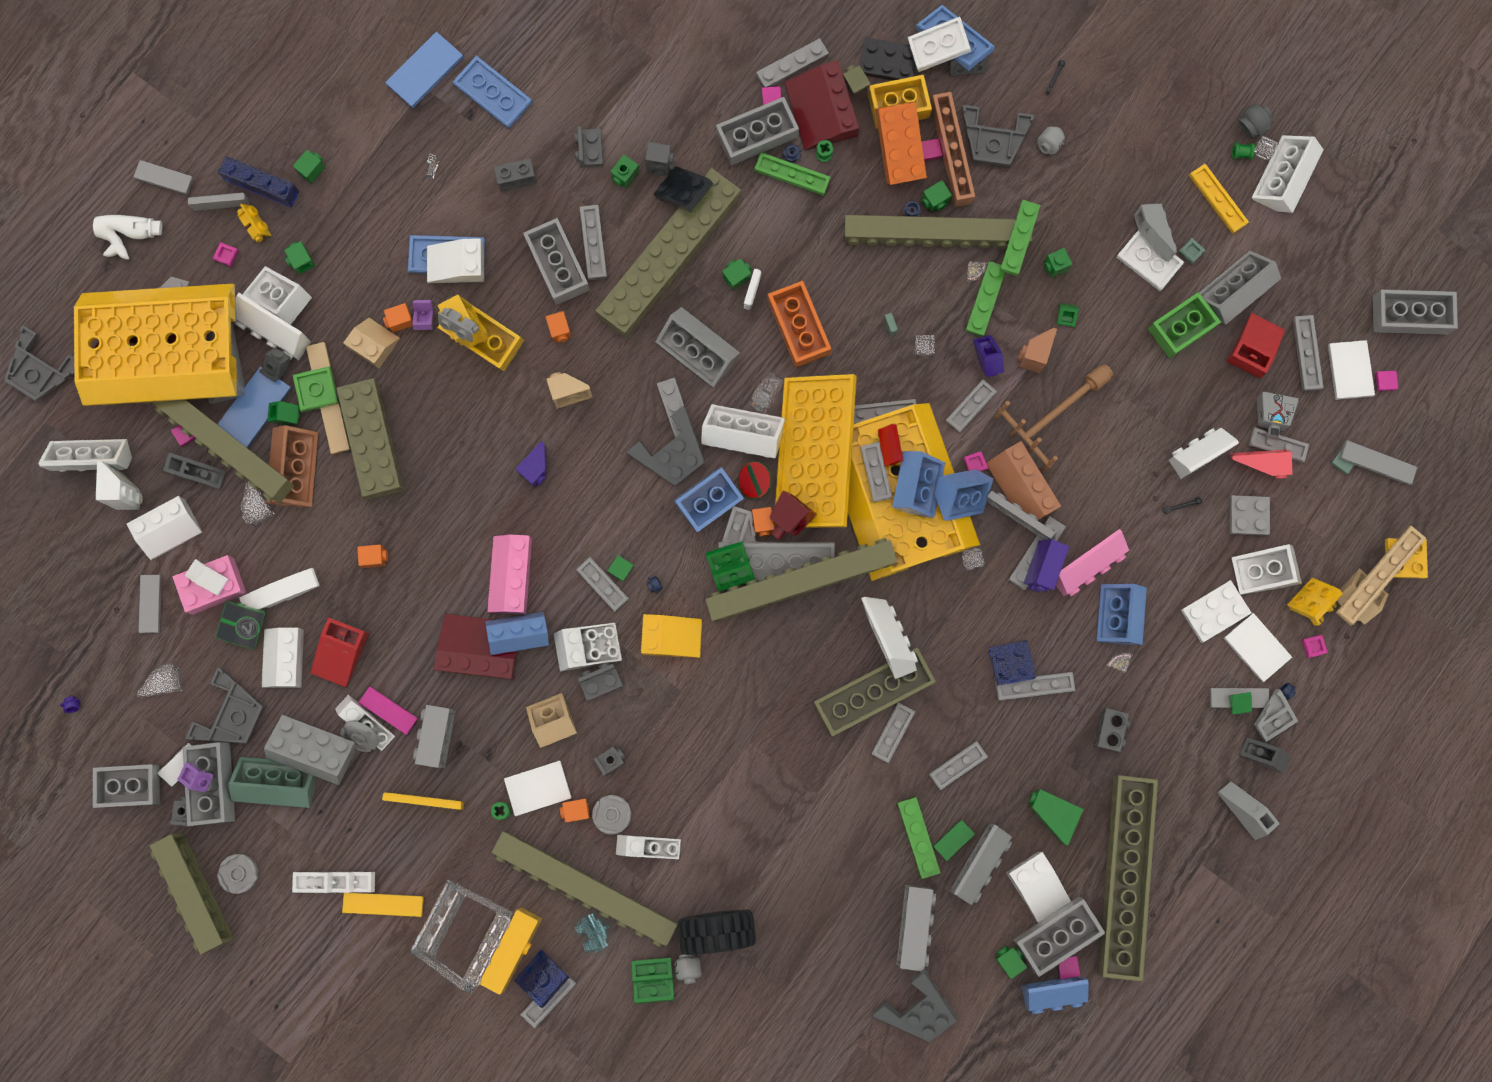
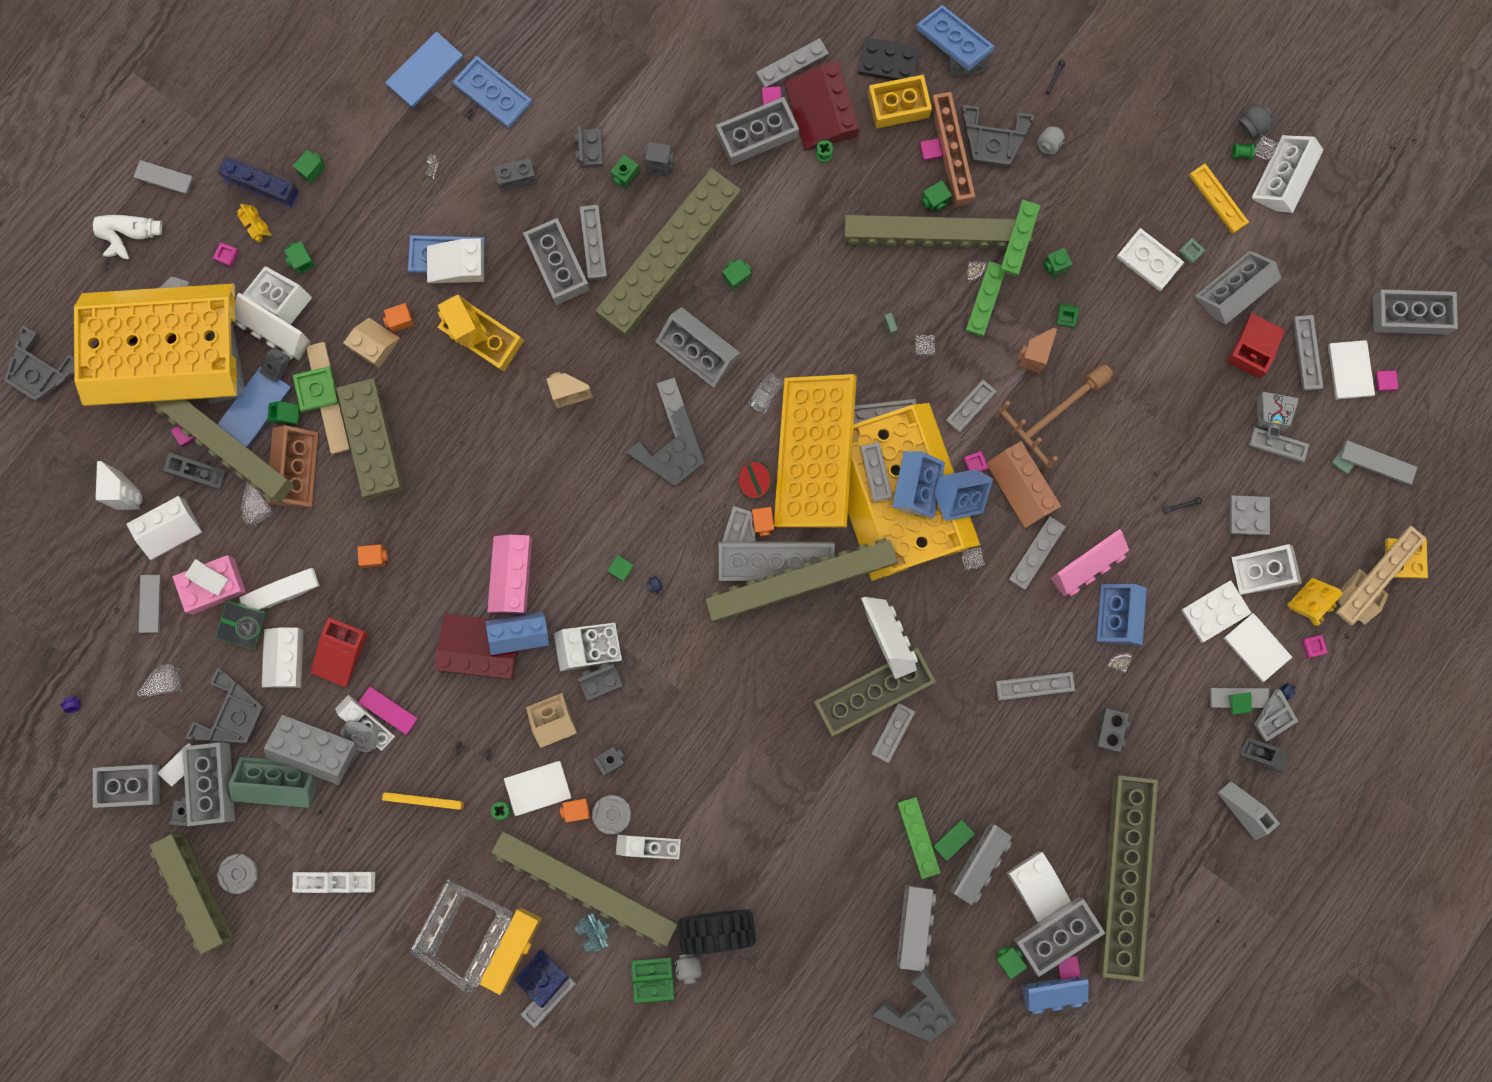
white slope [39,439,132,472] -> none
medium lavender bracket [177,762,213,793] -> none
light grey tile [188,193,250,211] -> none
yellow tile [342,892,424,917] -> none
medium lavender bracket [412,300,434,330] -> none
light grey brick [413,705,456,768] -> none
light grey hinge [438,308,479,342] -> none
dark purple slope [516,441,547,487] -> none
orange brick [545,311,572,343] -> none
light grey tile [576,557,629,612] -> none
yellow slope [641,614,702,658] -> none
black plate [654,166,713,212] -> none
medium blue slope [673,467,744,532] -> none
white slope [701,404,785,458] -> none
green slope [706,541,755,591] -> none
white tile [744,268,761,310] -> none
bright green plate [754,152,831,196] -> none
orange brick [767,281,831,368] -> none
dark red torso [770,490,817,540] -> none
dark blue plate [783,144,801,162] -> none
olive slope [843,65,870,96] -> none
orange brick [875,101,927,185] -> none
red tile [878,424,903,467] -> none
dark blue plate [903,201,921,217] -> none
white tile [908,17,972,72] -> none
light grey tile [929,741,988,790] -> none
dark purple slope [973,335,1004,377] -> none
light grey plate [987,491,1055,540] -> none
clear blue plate [989,640,1036,686] -> none
dark purple brick [1023,539,1070,593] -> none
green slope [1028,789,1083,846] -> none
light grey slope [1134,204,1177,262] -> none
bright green brick [1148,292,1221,359] -> none
white slope [1169,428,1239,479] -> none
coral slope [1230,449,1292,479] -> none

